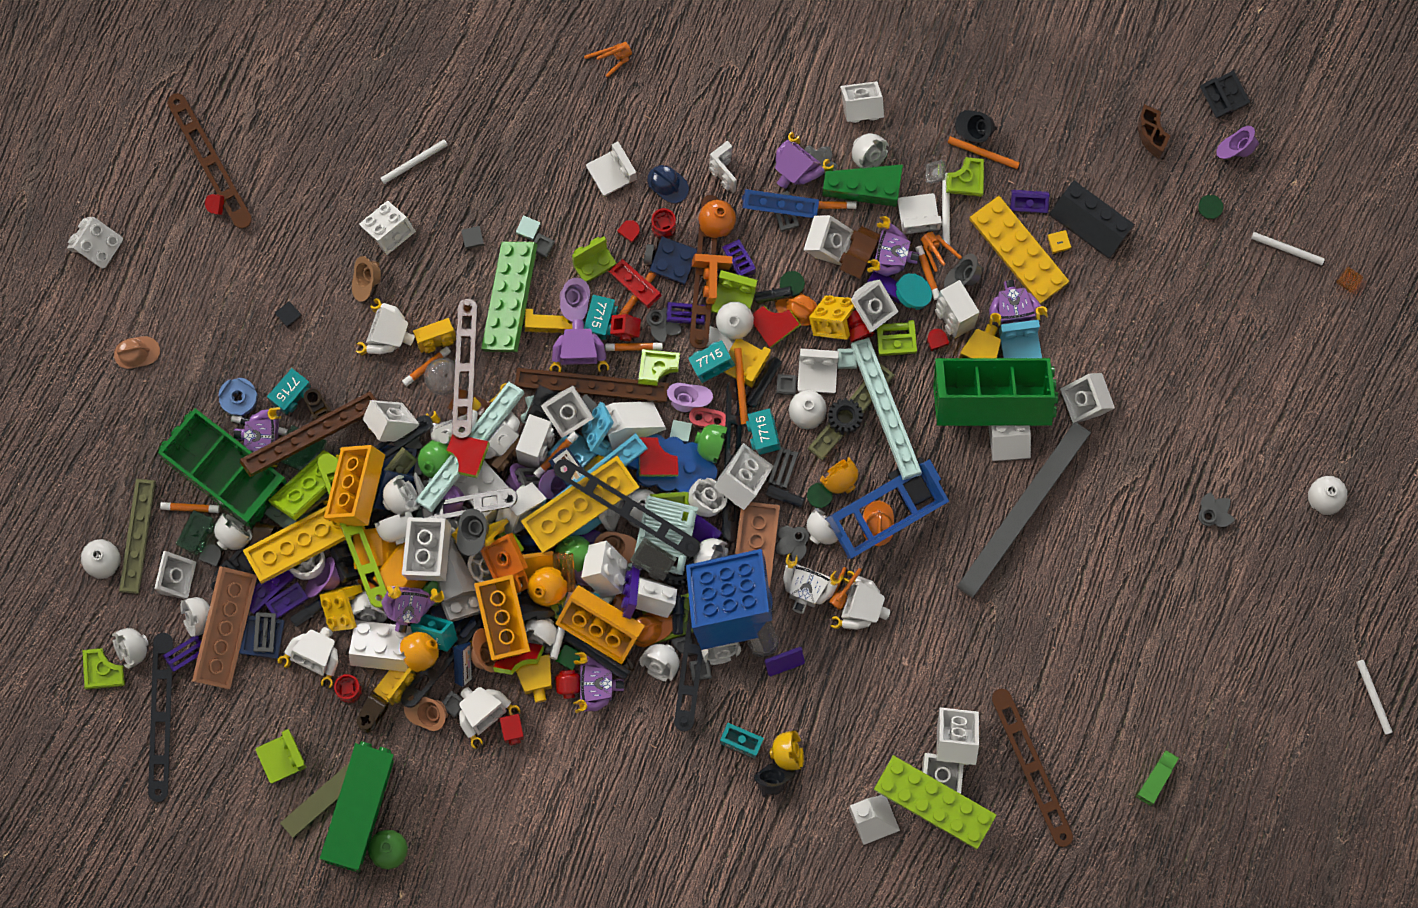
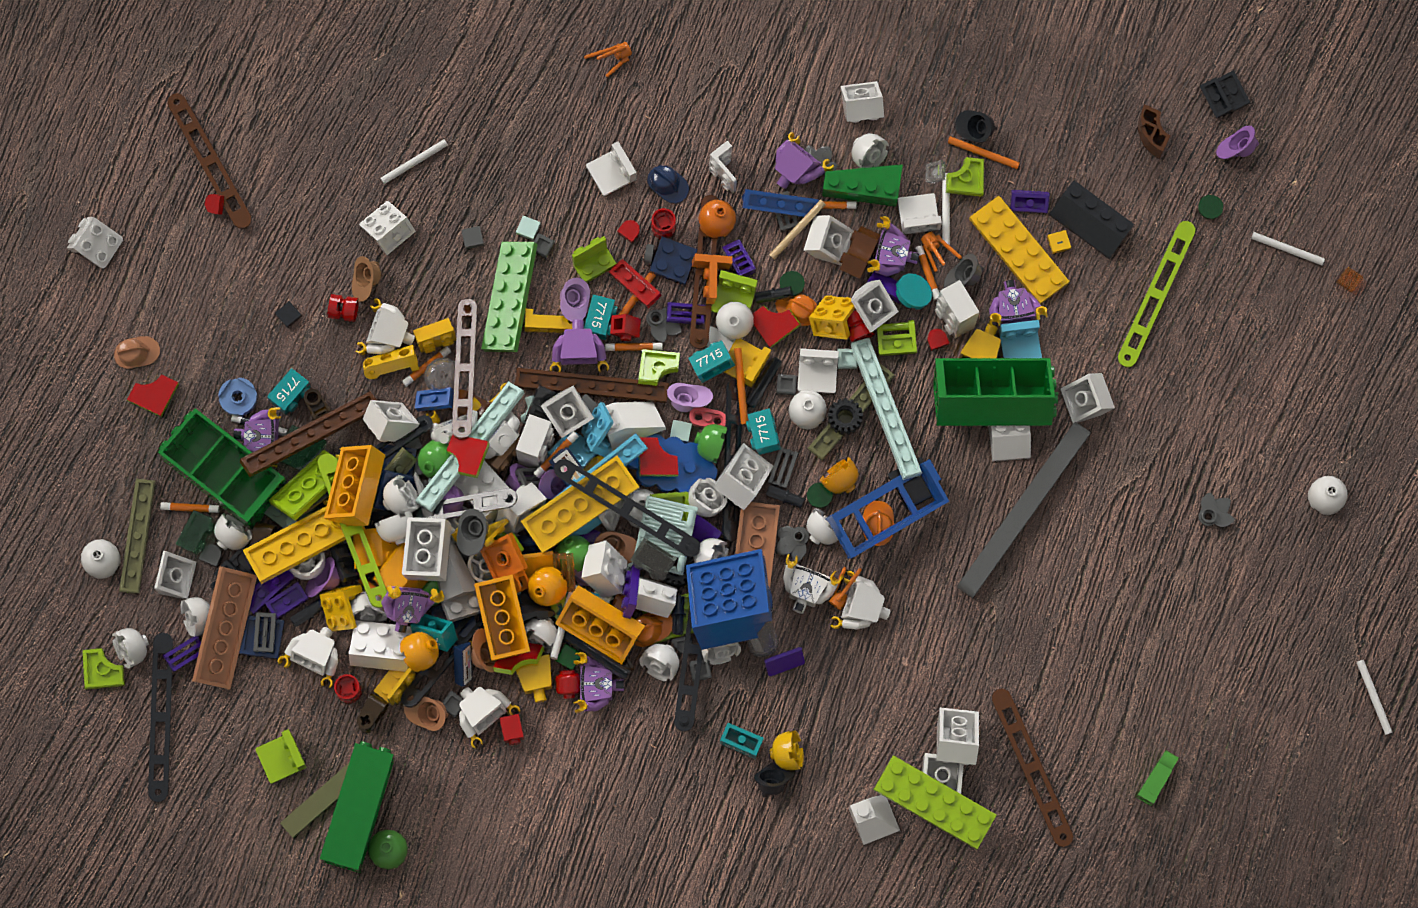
none -> red tile [127,374,179,417]
none -> red wheel [327,294,359,322]
none -> yellow leg [363,345,419,379]
none -> blue plate [415,387,454,412]
none -> tan bar [769,199,826,260]
none -> lime piece [1118,221,1195,367]

